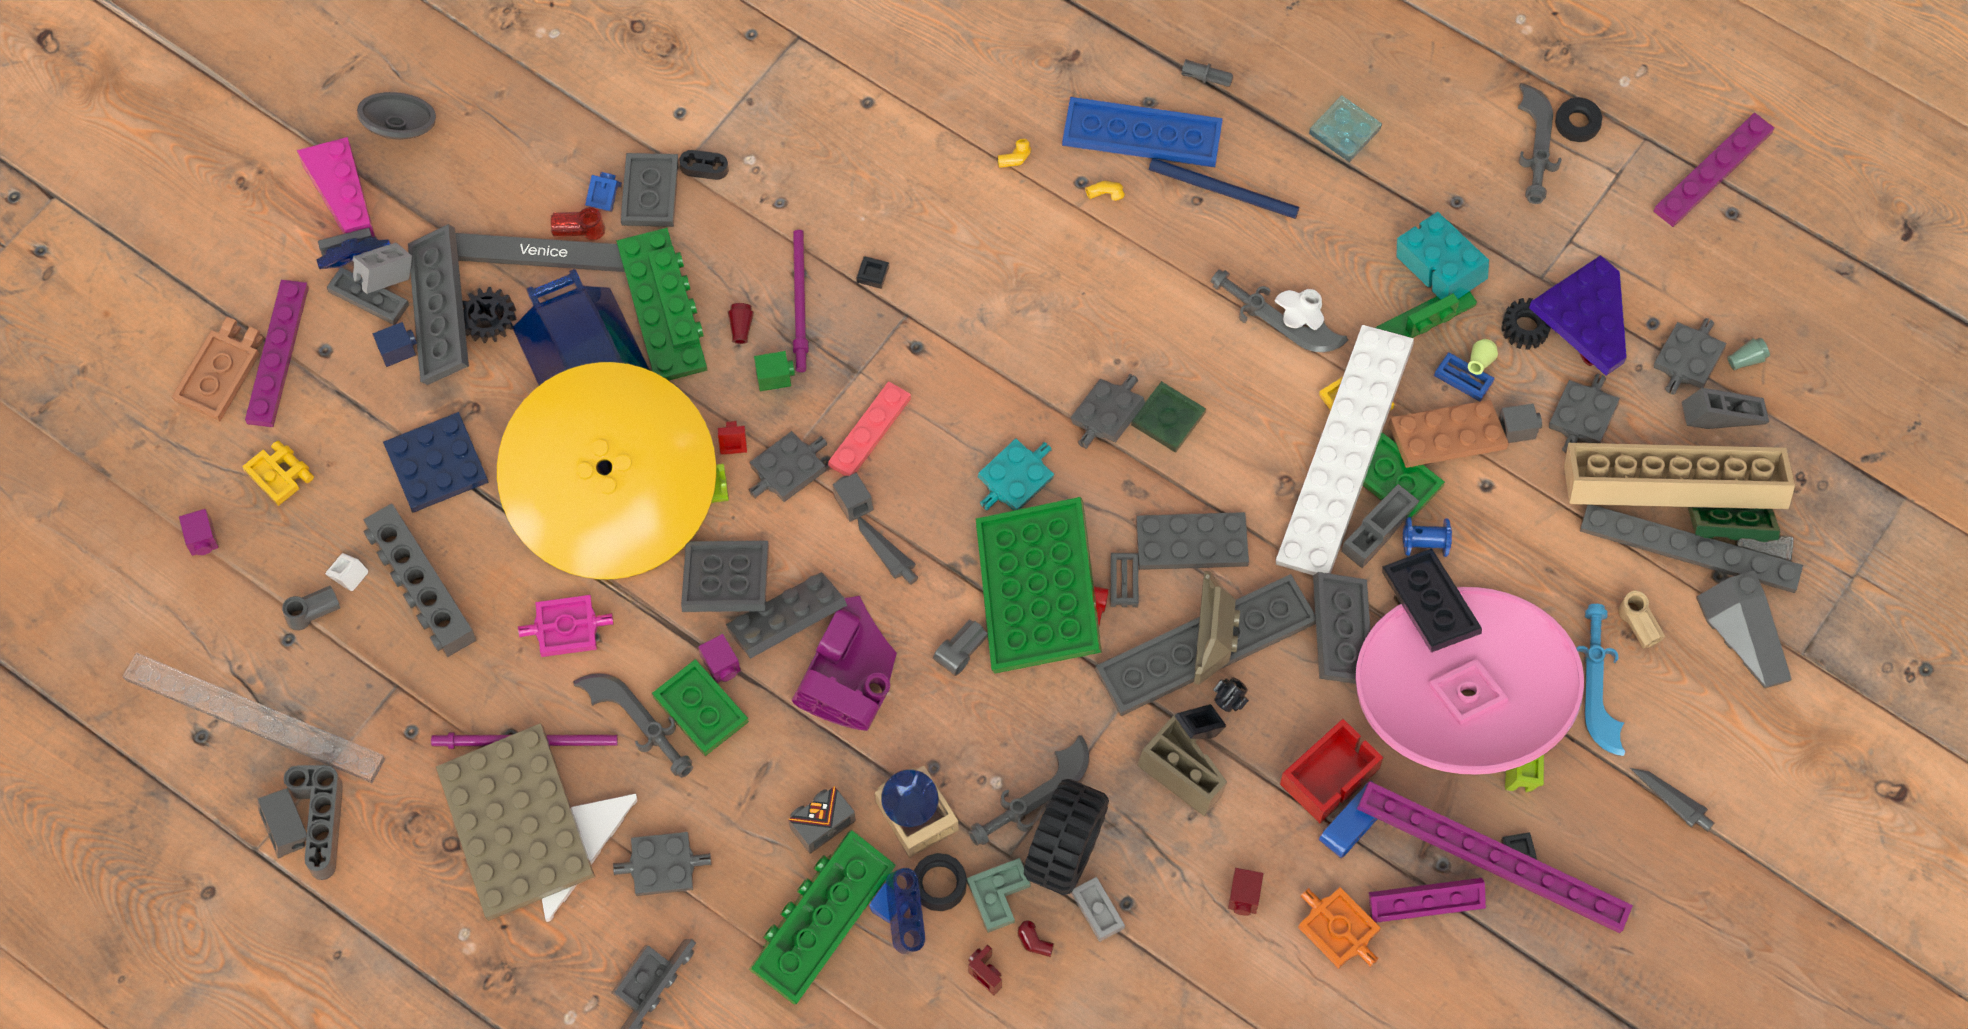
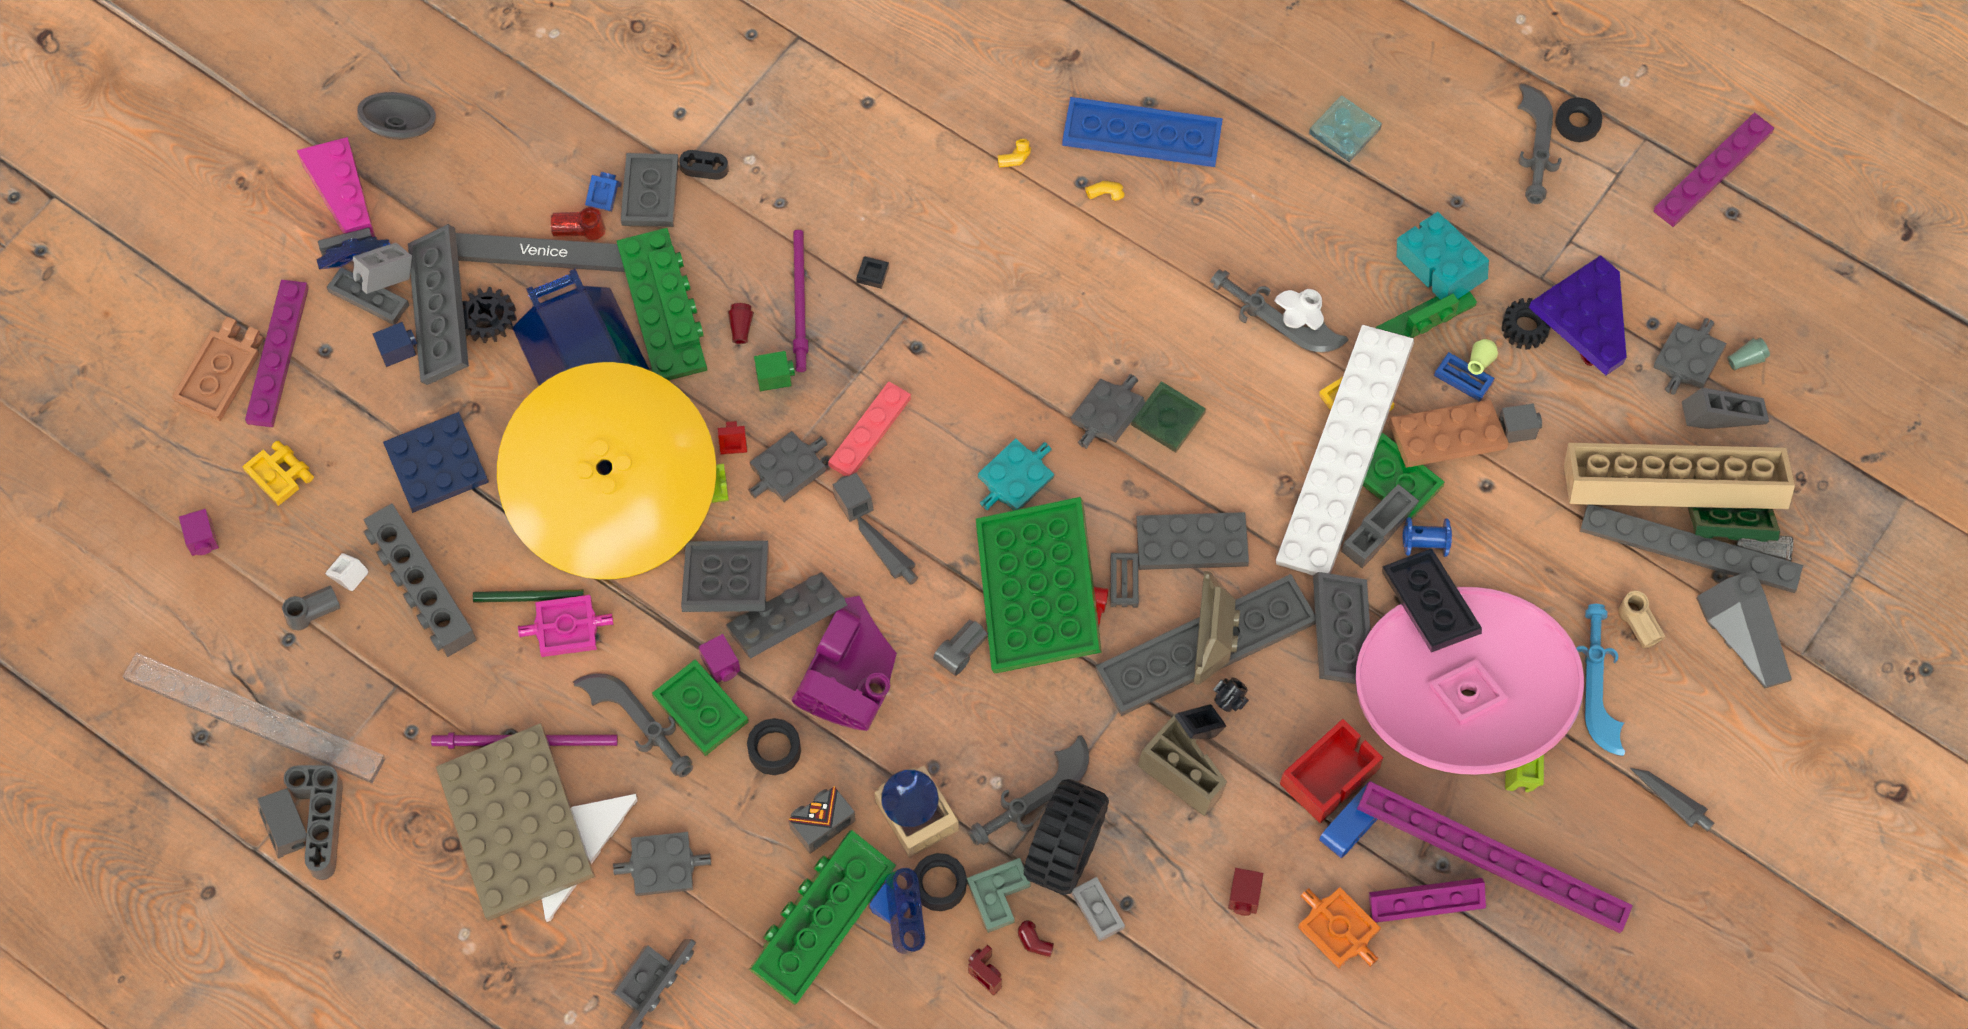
dark blue piece [1149,158,1300,219] -> none
dark grey axle [1181,59,1233,87] -> none
black tile [1501,832,1537,860] -> none
dark grey plate [1549,374,1620,453] -> none
none -> dark green bar [473,589,584,603]
none -> black tyre [747,718,801,775]

